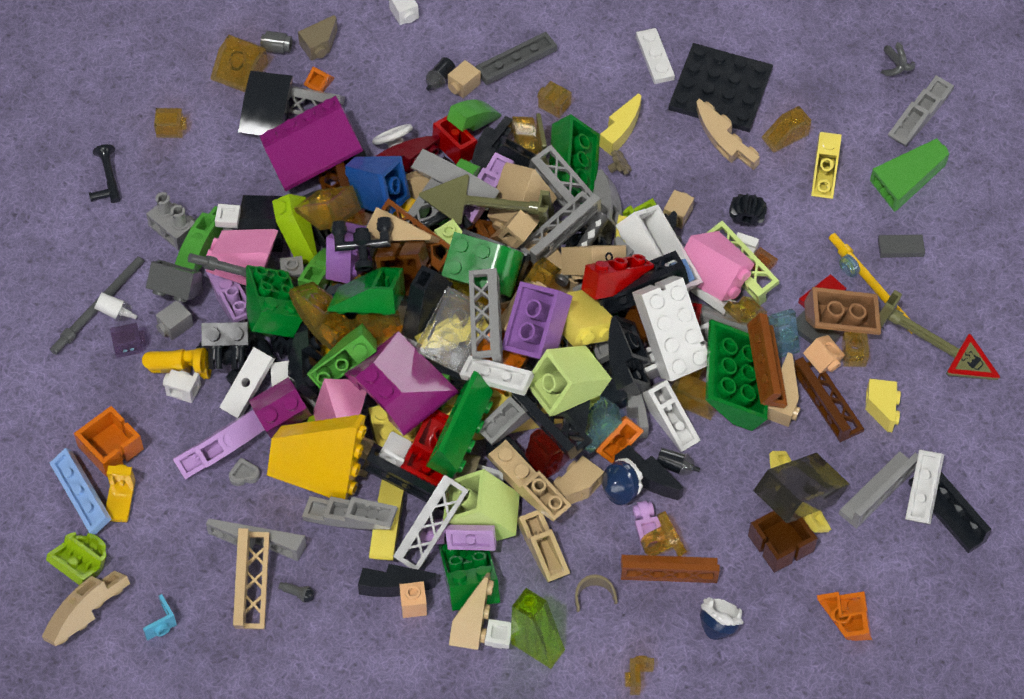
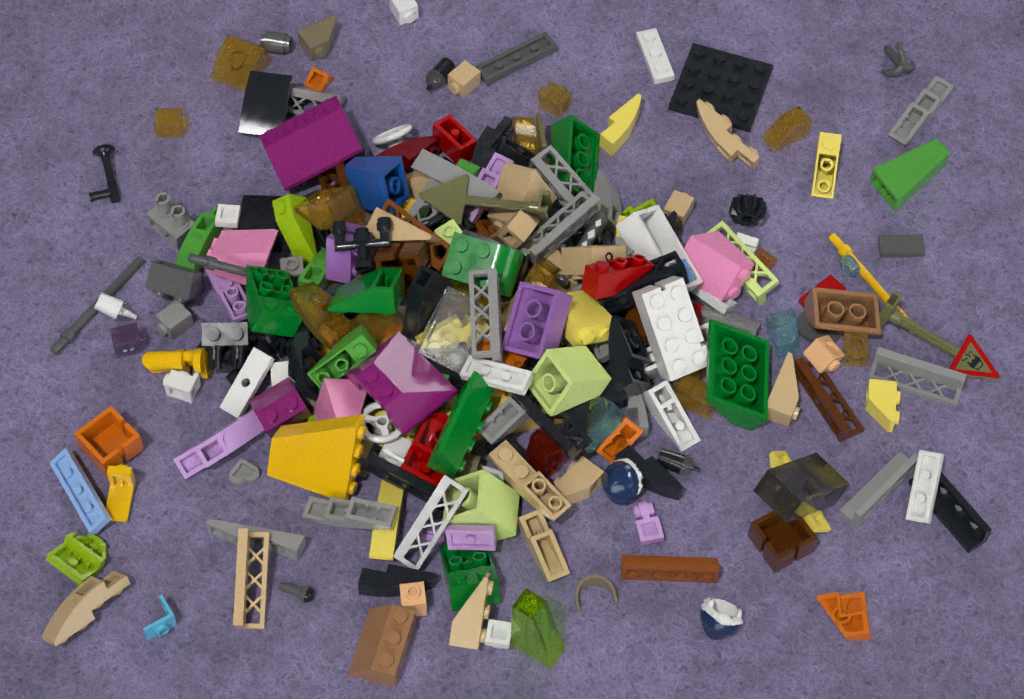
bright green slope [447,99,502,131] -> none
dark tan plant [608,150,632,175] -> none
clear yellow bracket [624,656,654,695] -> none
clear yellow tile [641,511,687,557] -> none
clear yellow slope [723,296,767,323] -> none
dark orange fence [747,313,787,409] -> none
none -> medium nougat slope [348,604,416,687]
none -> white piece [361,402,401,443]
none -> light grey fence [868,347,967,407]

